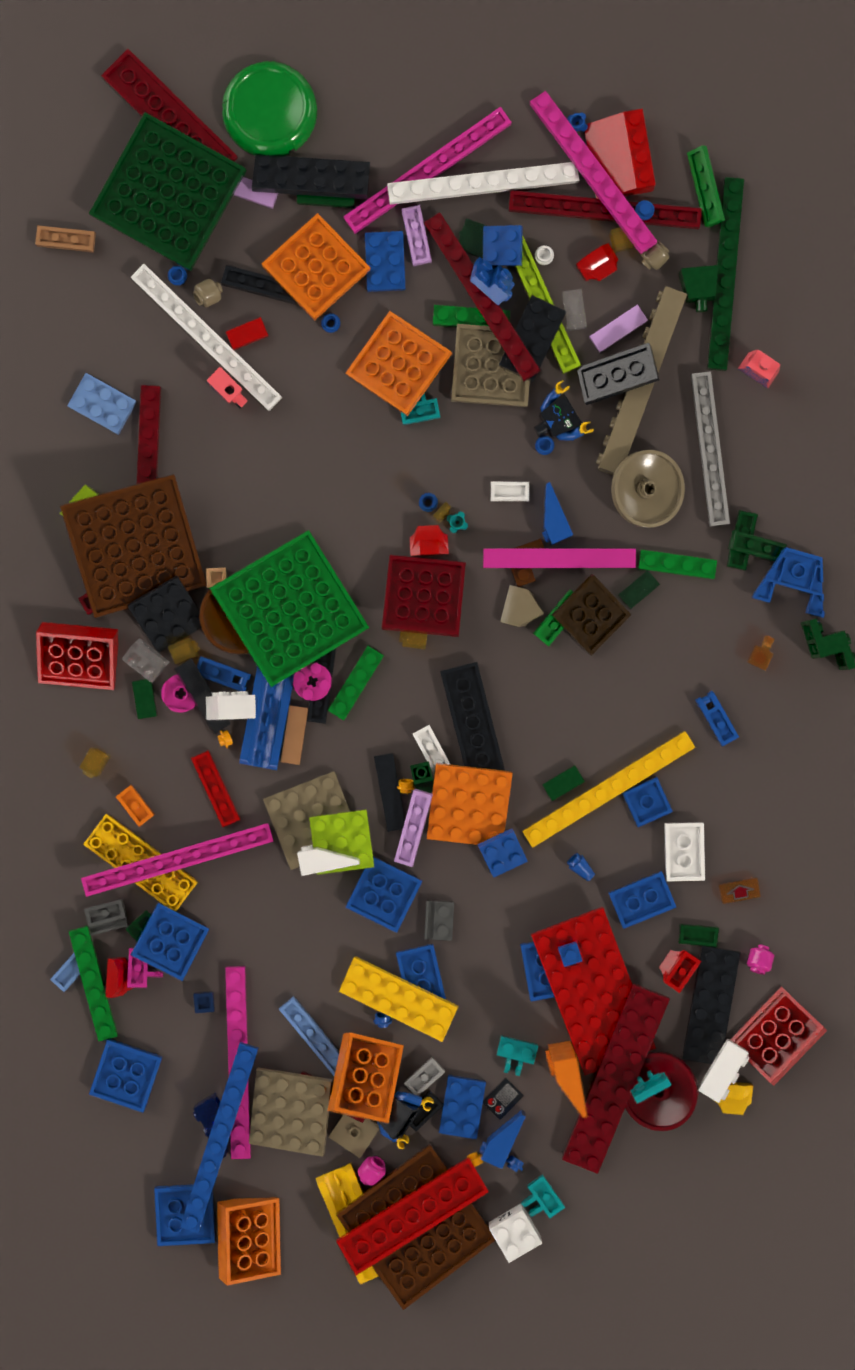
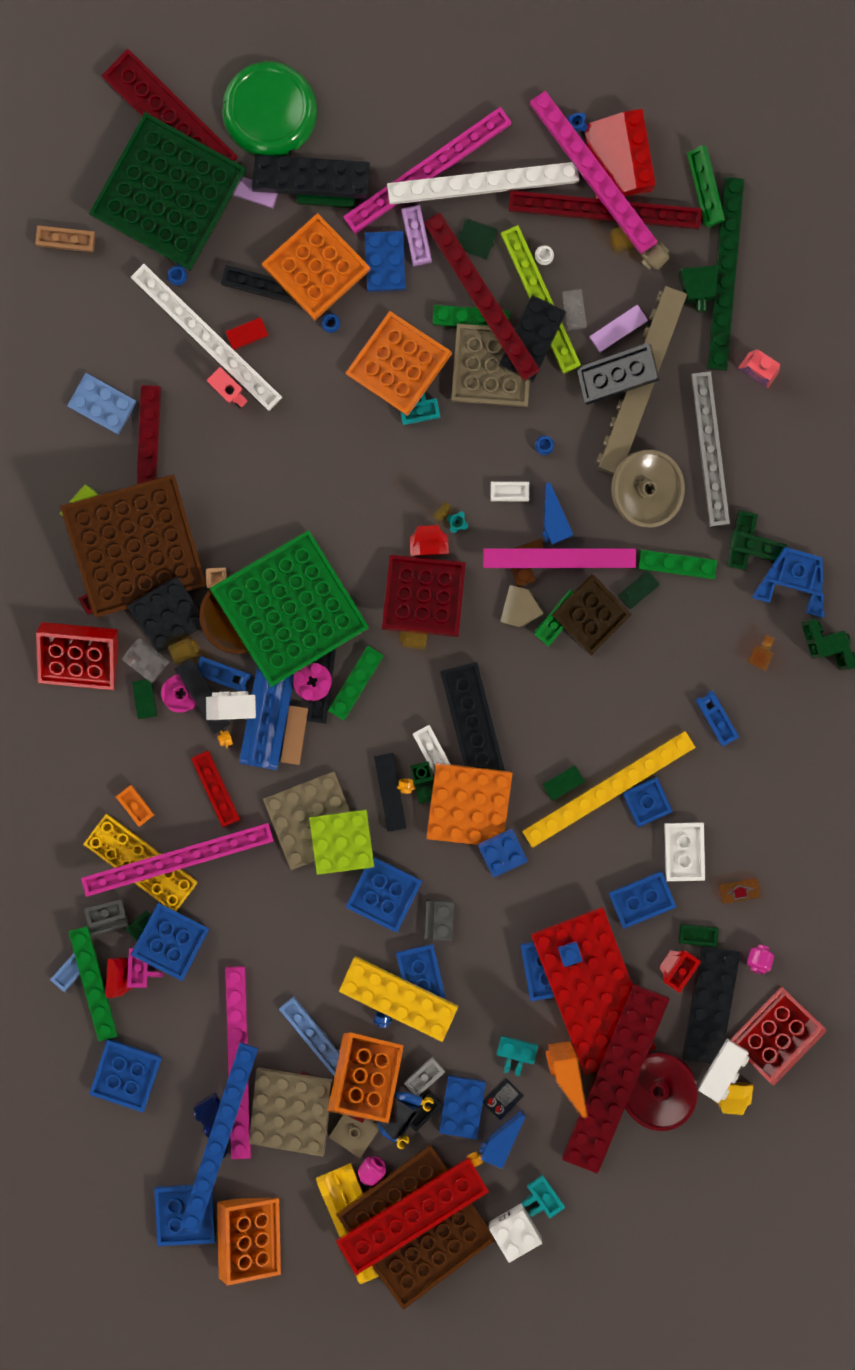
clear yellow brick [79,747,111,778] -> none
dark tan head [193,279,223,308] -> none
dark blue plate [193,991,215,1013] -> none
white slope [297,845,360,876] -> none
lavender plate [394,788,433,867] -> none
blue plate [419,493,438,512] -> none
blue plate [470,257,515,305] -> none
blue plate [483,225,523,266] -> none
blue plate [506,1155,524,1173] -> none
torso [534,380,594,441] -> none
blue cone [567,853,595,881] -> none
red slope [576,243,619,281] -> none
teal hinge [630,1070,671,1104] -> none
blue plate [635,200,654,220] -> none

